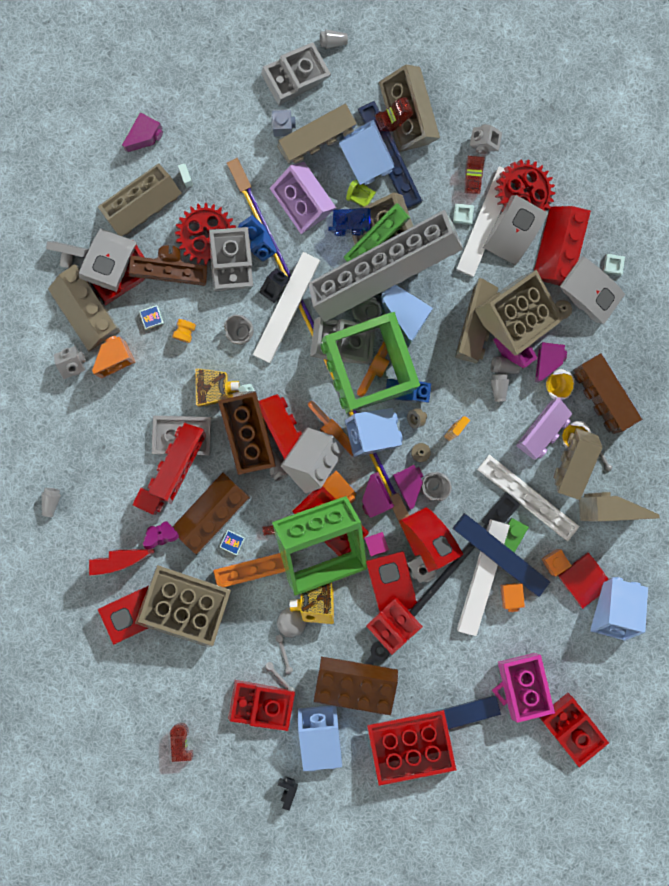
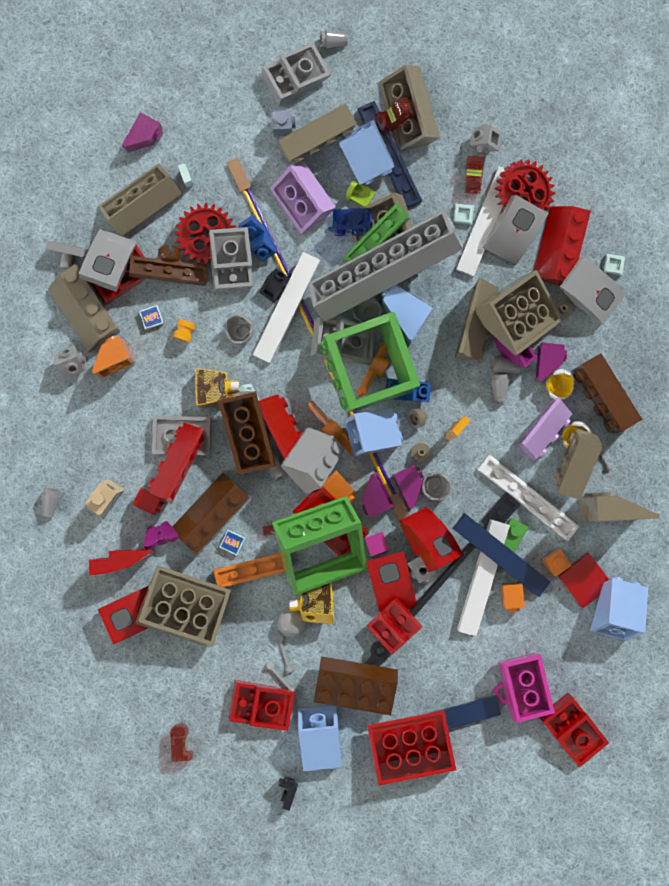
none -> tan torso [85,479,124,519]

